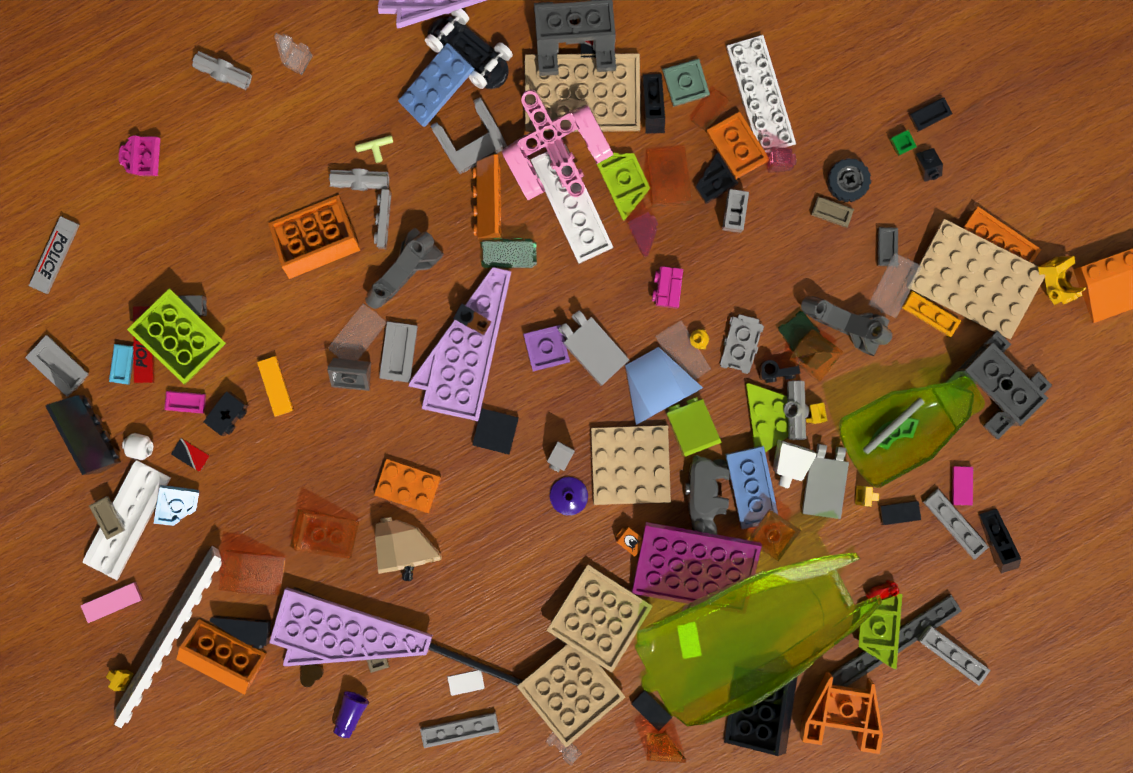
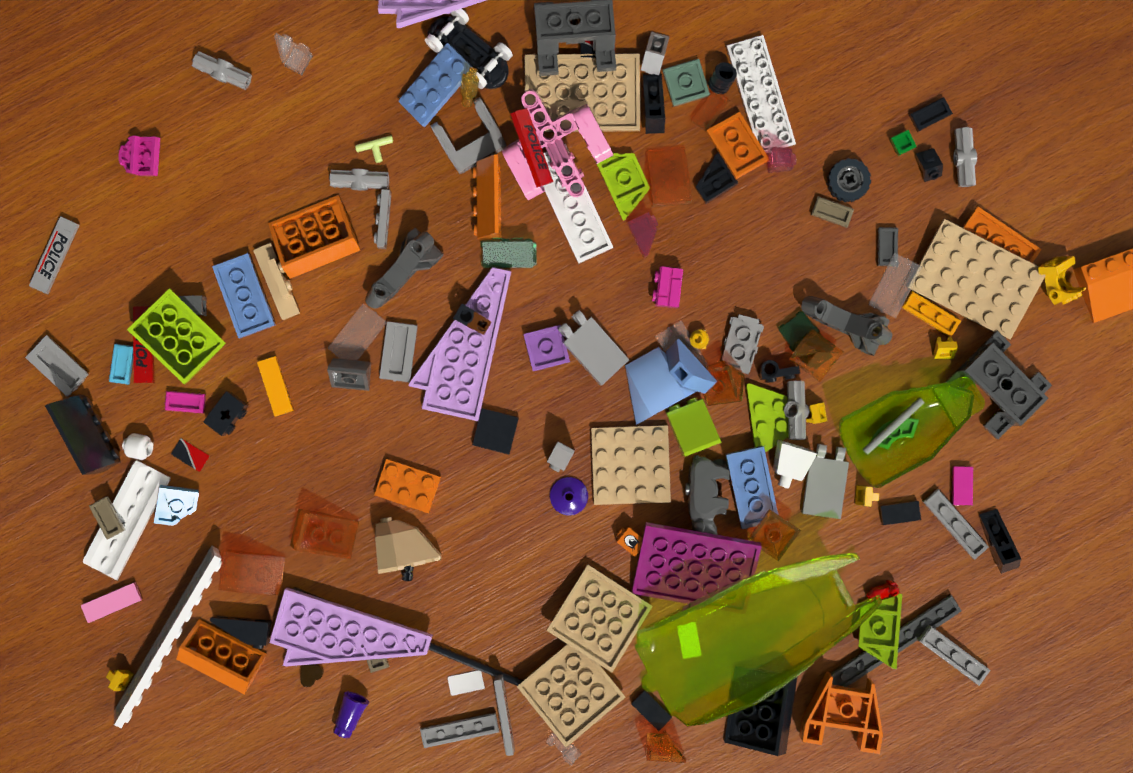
light grey brick [722,189,749,233] -> none
none -> medium blue plate [212,253,276,338]
none -> tan bracket [254,243,300,320]
none -> clear yellow hinge [460,67,479,107]
none -> light grey tile [494,674,515,756]
none -> red tile [510,108,554,188]
none -> light grey slope [641,32,669,75]
none -> medium blue slope [666,339,718,394]
none -> clear orange slope [703,360,745,406]
none -> black piece [708,62,737,94]
none -> yellow tile [934,337,958,359]
none -> light grey piece [953,127,977,187]

